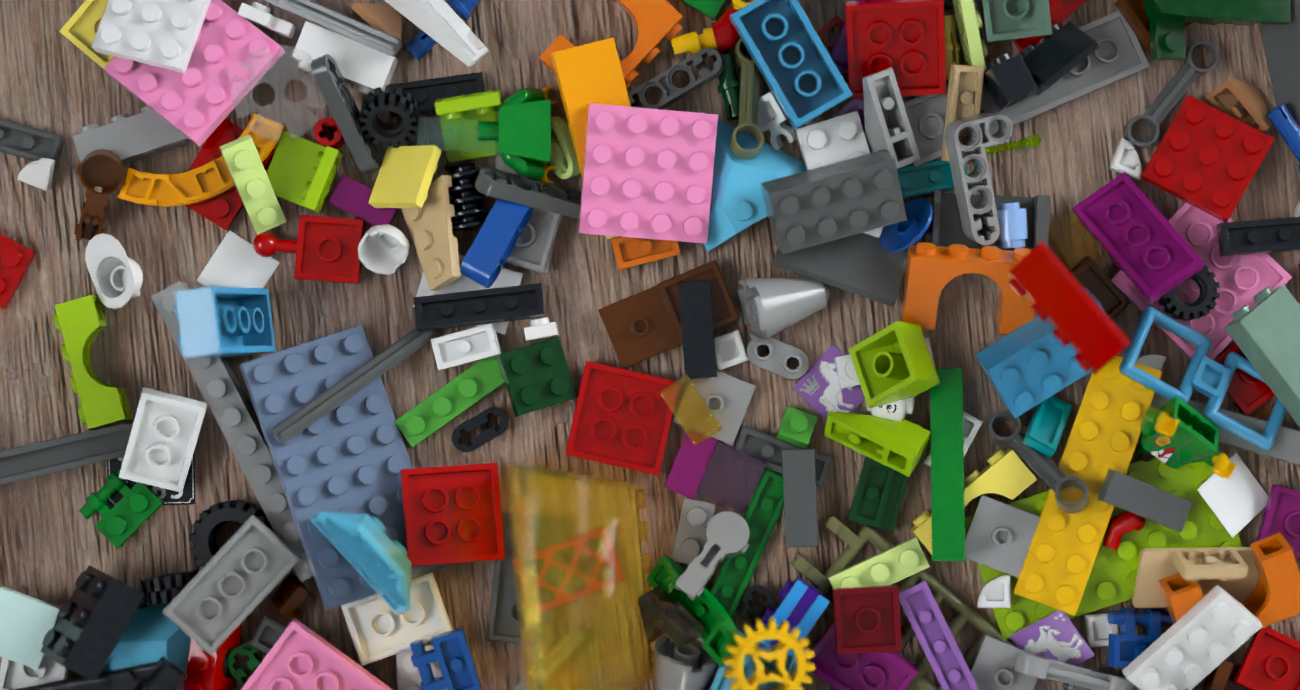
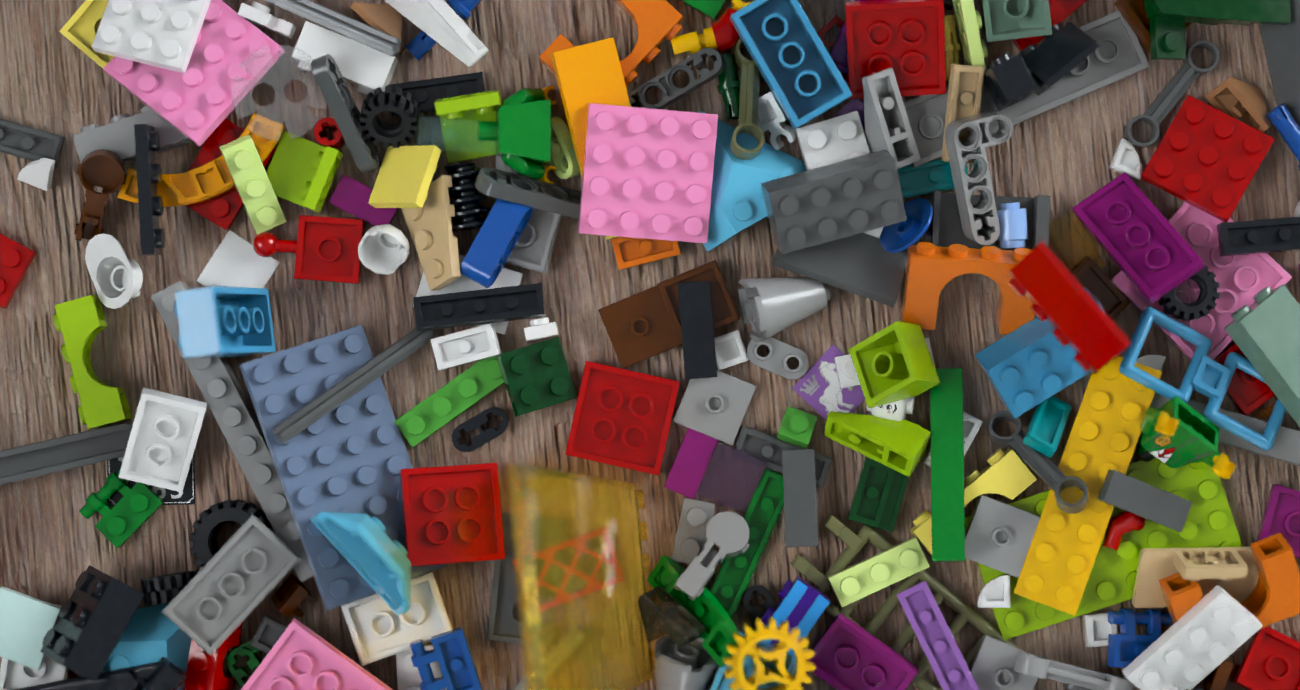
clear yellow tile [660,374,722,446] -> none
dark red tile [832,585,902,655] -> none
clear neon green hinge [985,134,1041,156] -> none
sticker [1010,610,1095,682] -> none
white sticker [1197,453,1268,538] -> none
none -> black plate [134,124,165,256]

